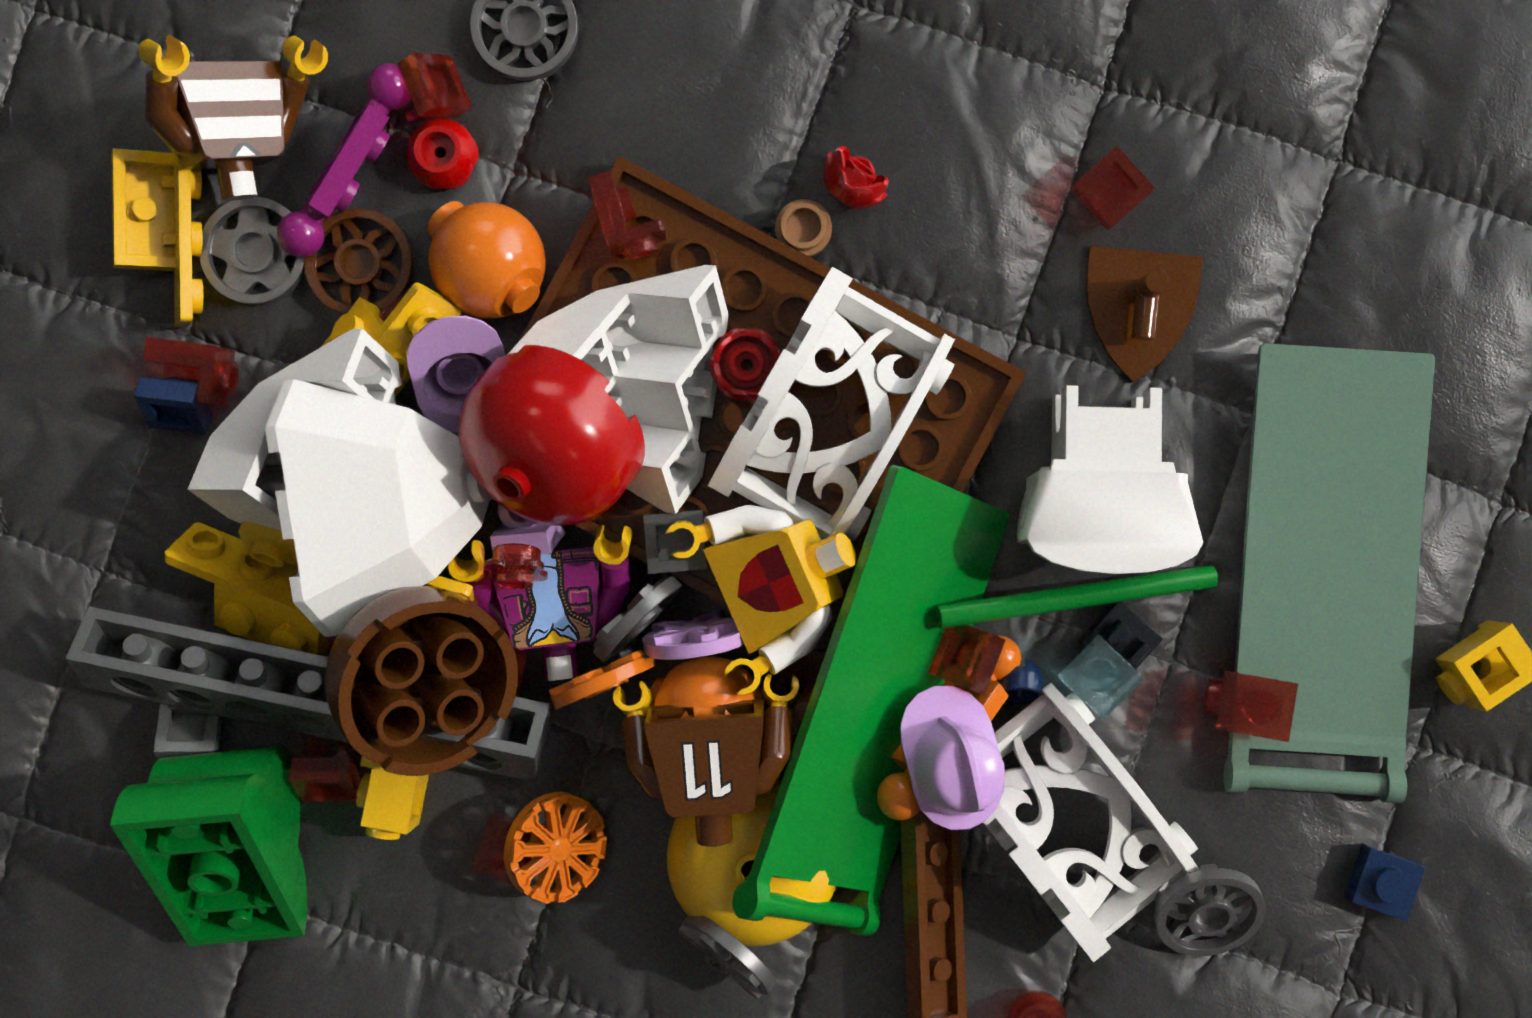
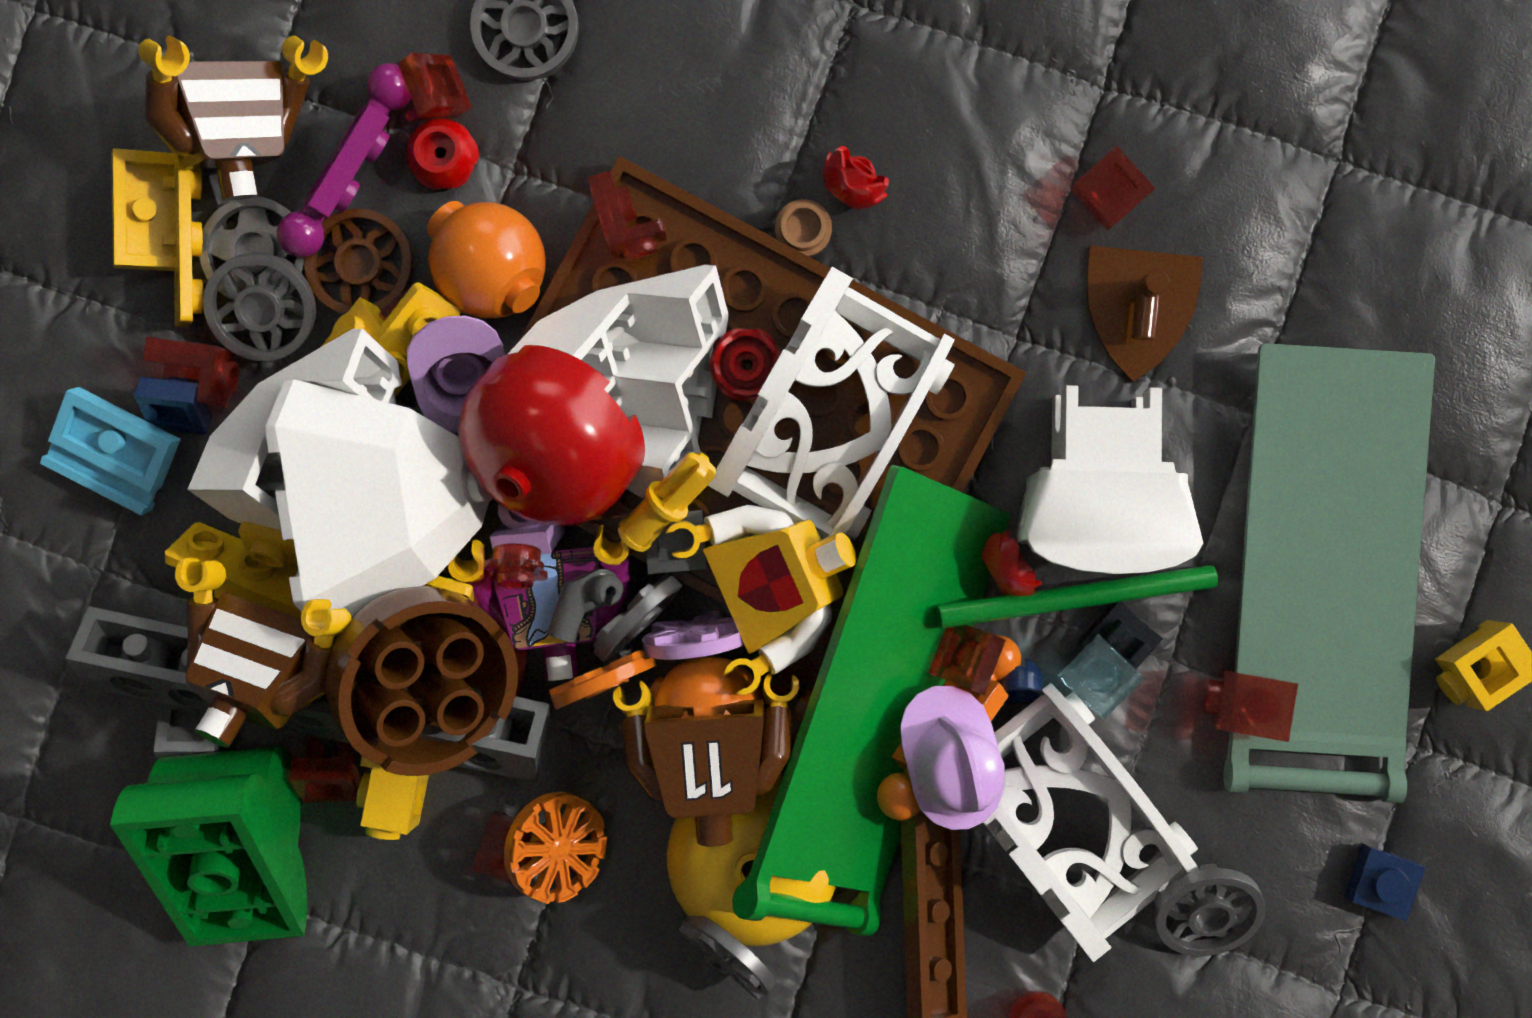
none -> medium azure plate [40,387,181,516]
none -> torso [175,557,352,748]
none -> flat silver wheel [203,252,316,361]
none -> dark grey arm [547,569,623,643]
none -> yellow axle [618,452,716,552]
none -> red plate [981,529,1042,596]

